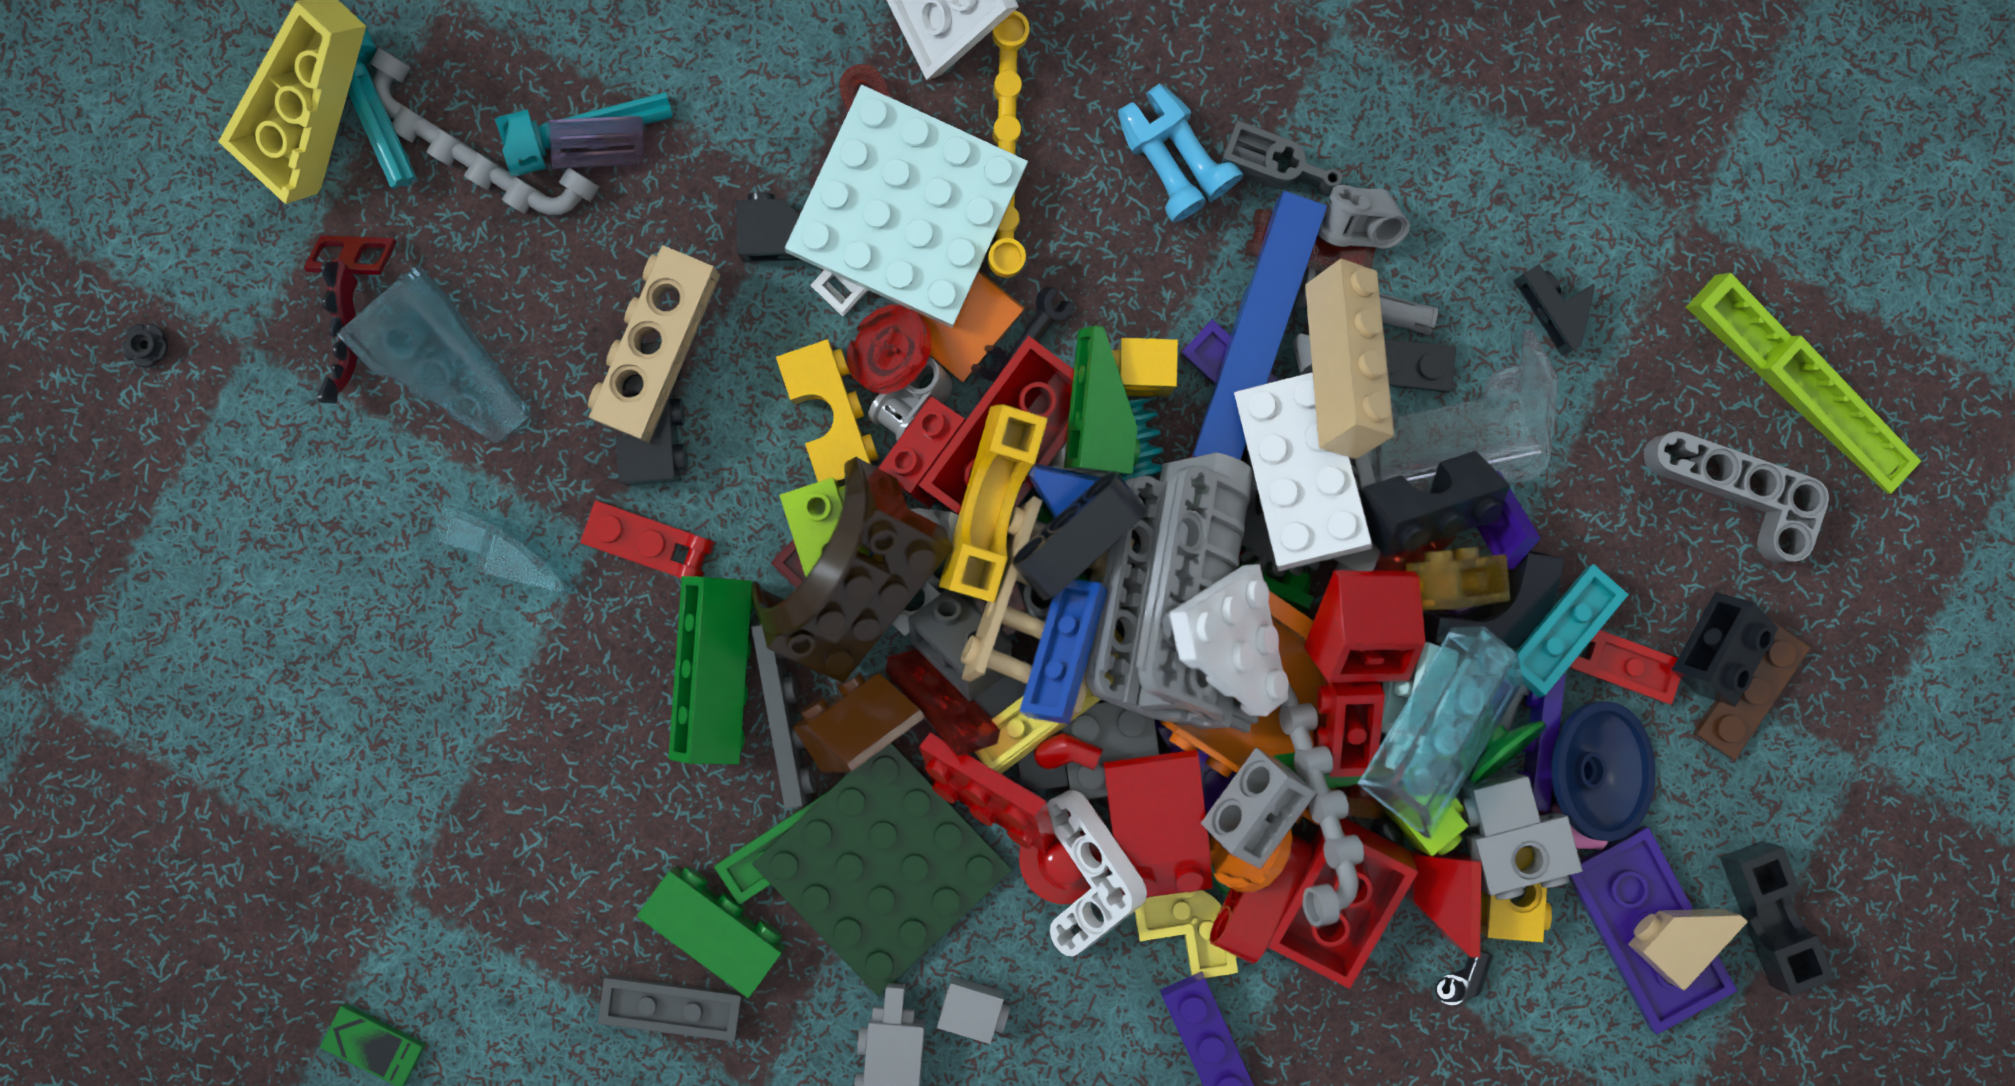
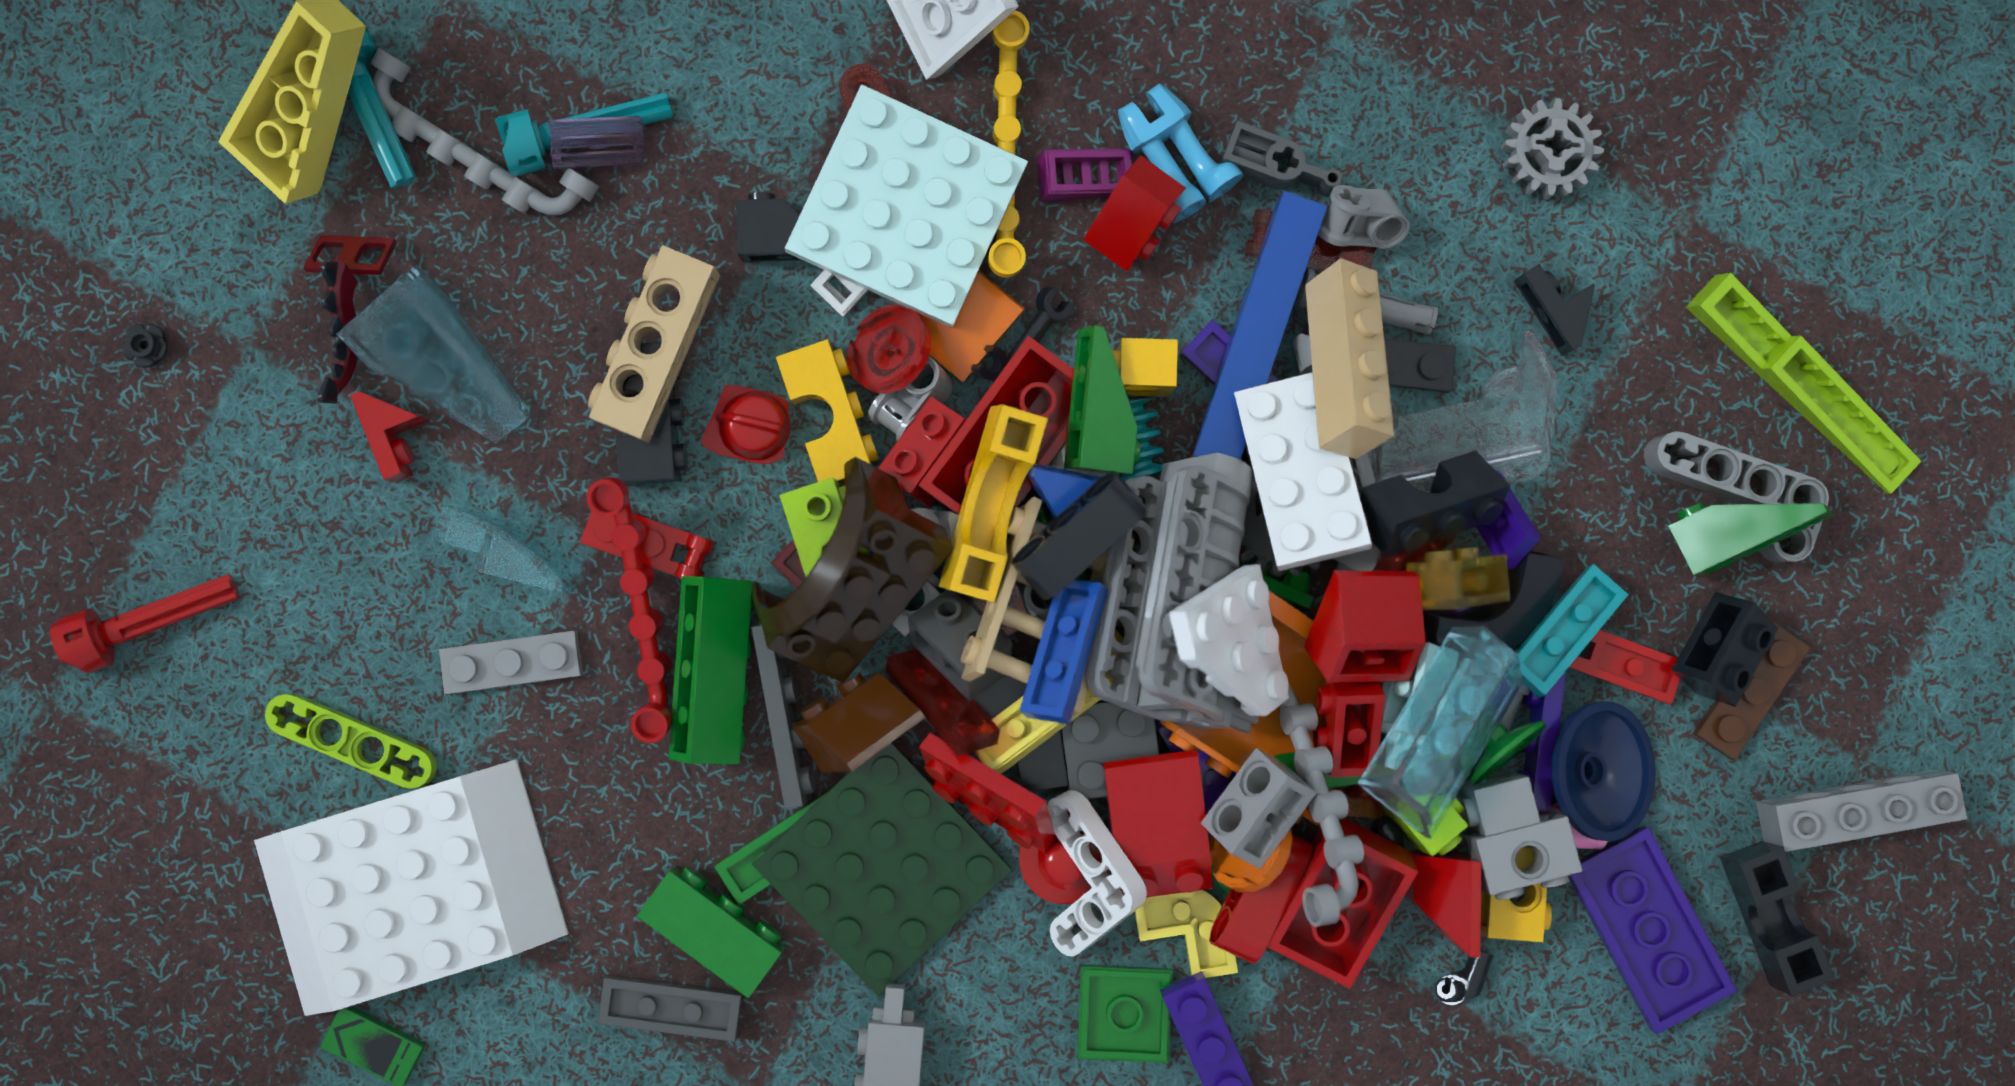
light grey brick [937,976,1010,1044] -> none
red arm [1034,733,1103,771] -> none
tan slope [1628,909,1748,991] -> none
none -> red piece [50,574,239,674]
none -> white slope [254,759,569,1016]
none -> lime beam [265,693,437,789]
none -> red slope [350,391,430,483]
none -> light grey plate [439,631,583,694]
none -> red bar [587,477,672,743]
none -> red piece [701,385,790,464]
none -> magenta slope [1037,149,1132,202]
none -> green tile [1077,964,1173,1063]
none -> red brick [1083,156,1186,272]
none -> light grey gear [1500,98,1604,200]
none -> slope [1669,503,1833,578]
none -> light grey brick [1756,769,1967,852]

